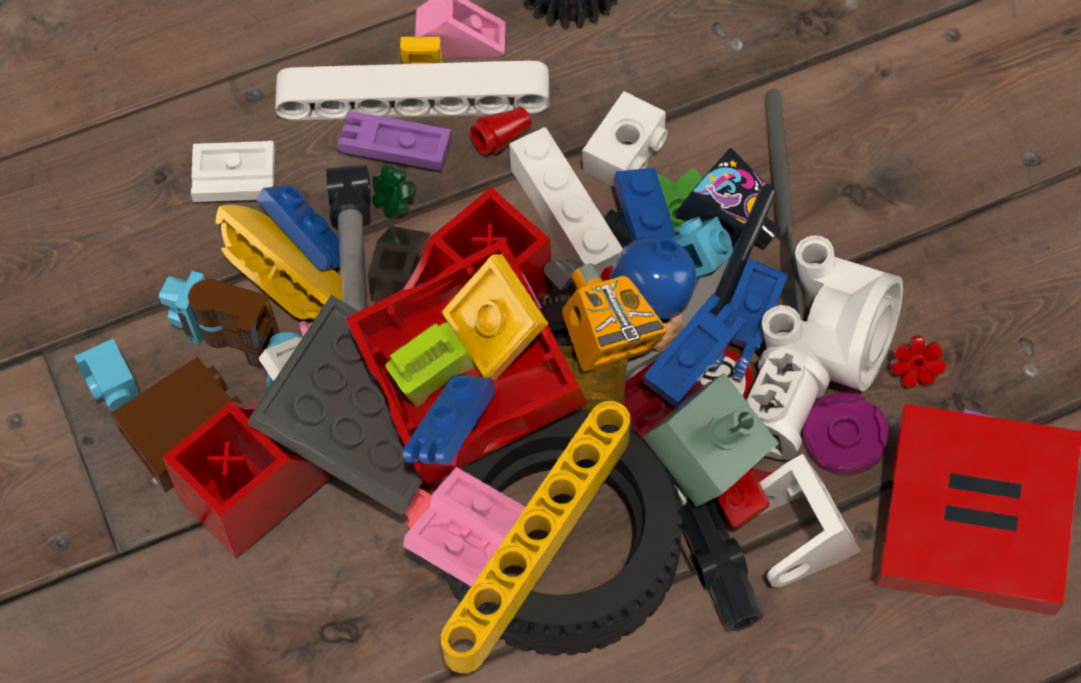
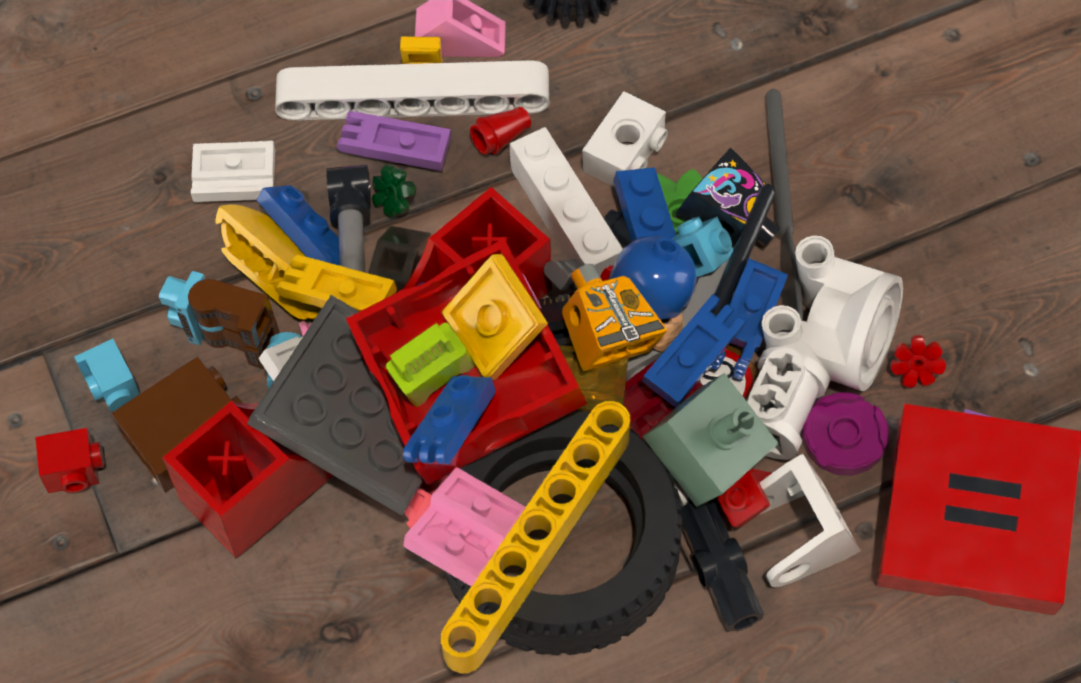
none -> red brick [35,428,105,493]
none -> yellow hinge [275,255,397,311]

